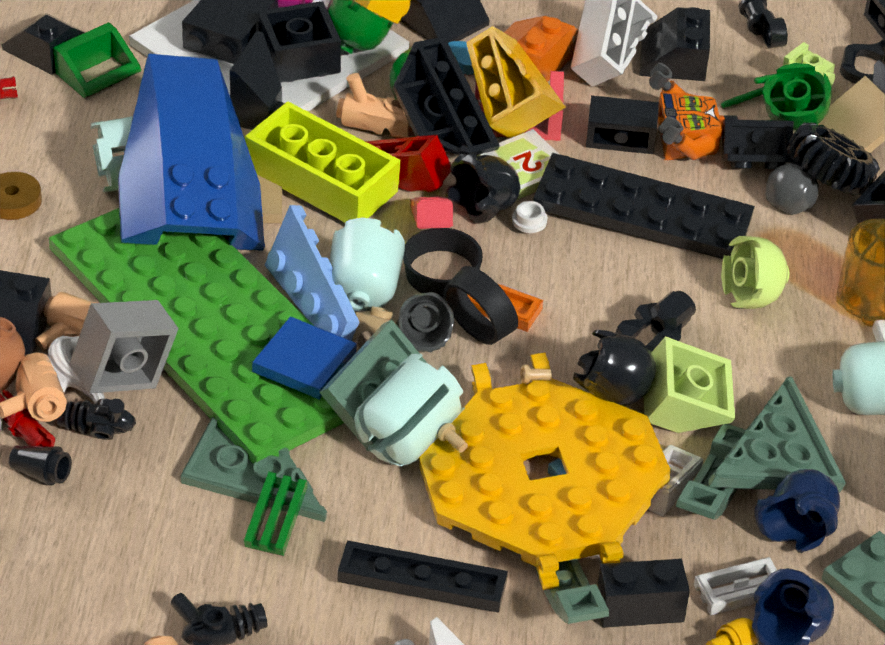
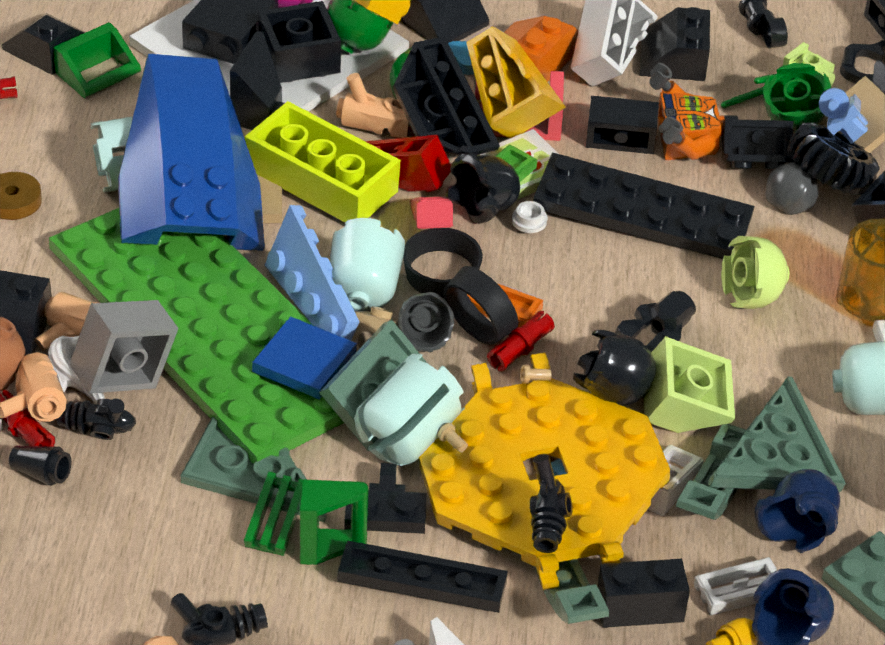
none -> green tile [300,479,368,565]
none -> black hinge [344,463,427,534]
none -> red pin [487,311,555,372]
none -> bright green tile [496,144,537,182]
none -> black piece [530,454,573,553]
none -> light blue hips [819,87,868,144]

